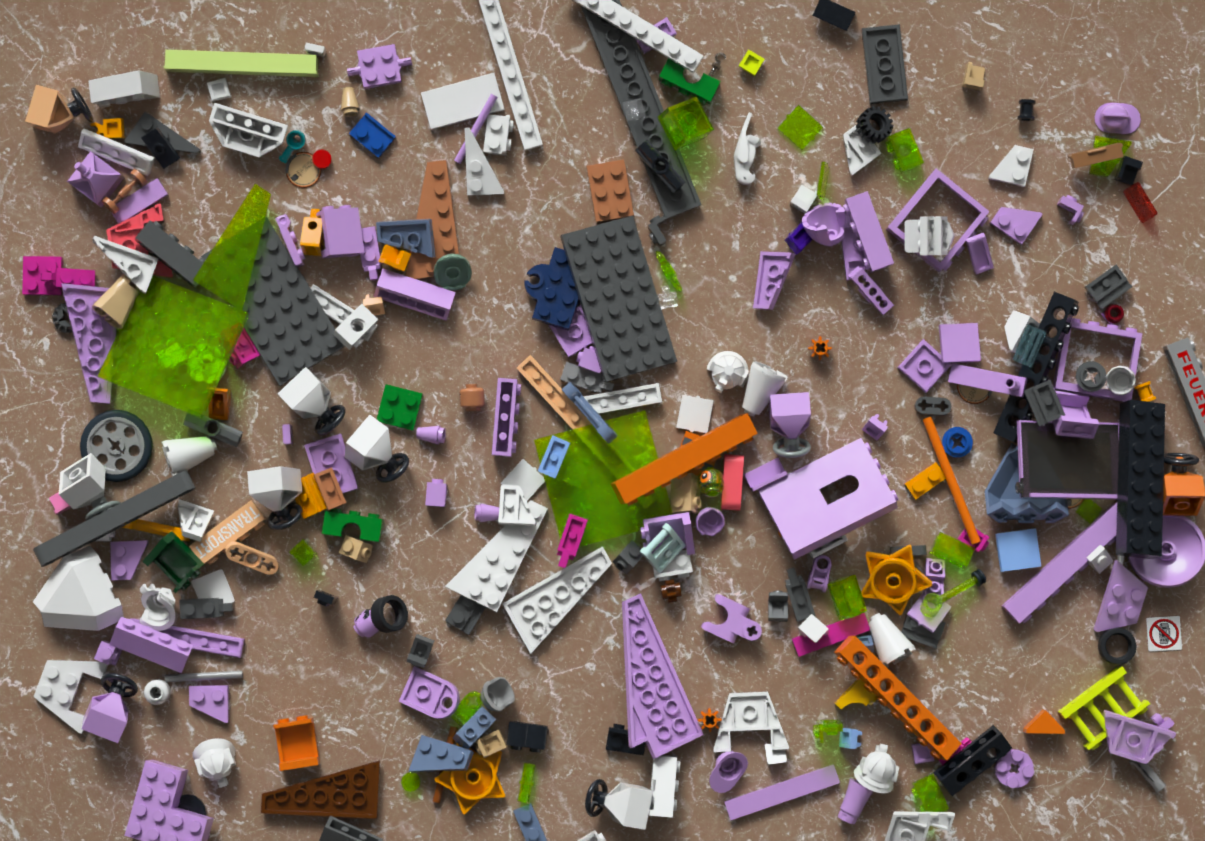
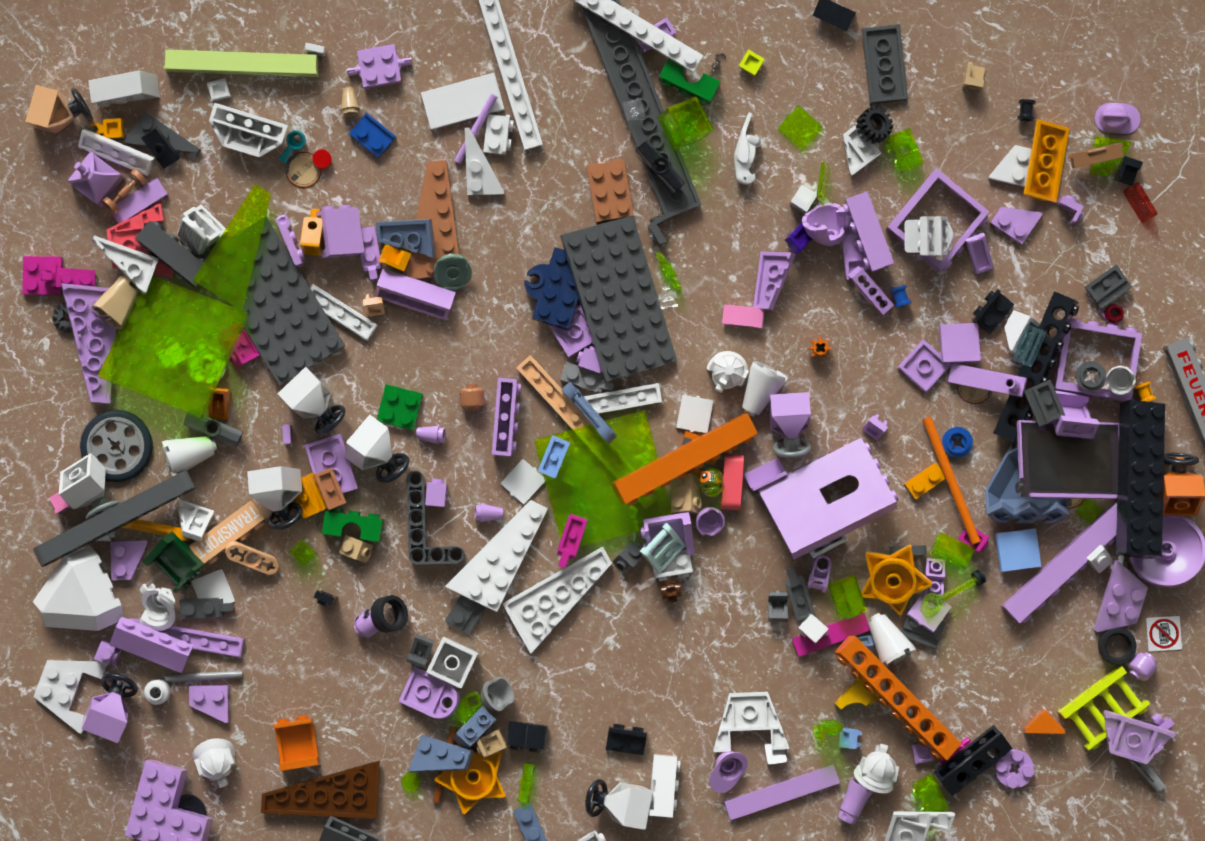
white brick [333,304,378,350] -> none
white wing [498,485,536,526] -> none
lavender wing [622,594,704,759] -> none
orange gear [697,708,722,732] -> none
lavender piece [701,594,762,644] -> none
dark grey beam [914,397,952,415] -> none
none -> white piece [177,205,228,255]
none -> dark grey beam [407,470,466,565]
none -> white brick [427,637,478,689]
none -> bright pink slope [722,304,765,328]
none -> blue bush [890,285,912,308]
none -> black bracket [972,289,1014,334]
none -> light orange slope [1023,119,1070,203]
none -> lavender head [1128,652,1157,681]

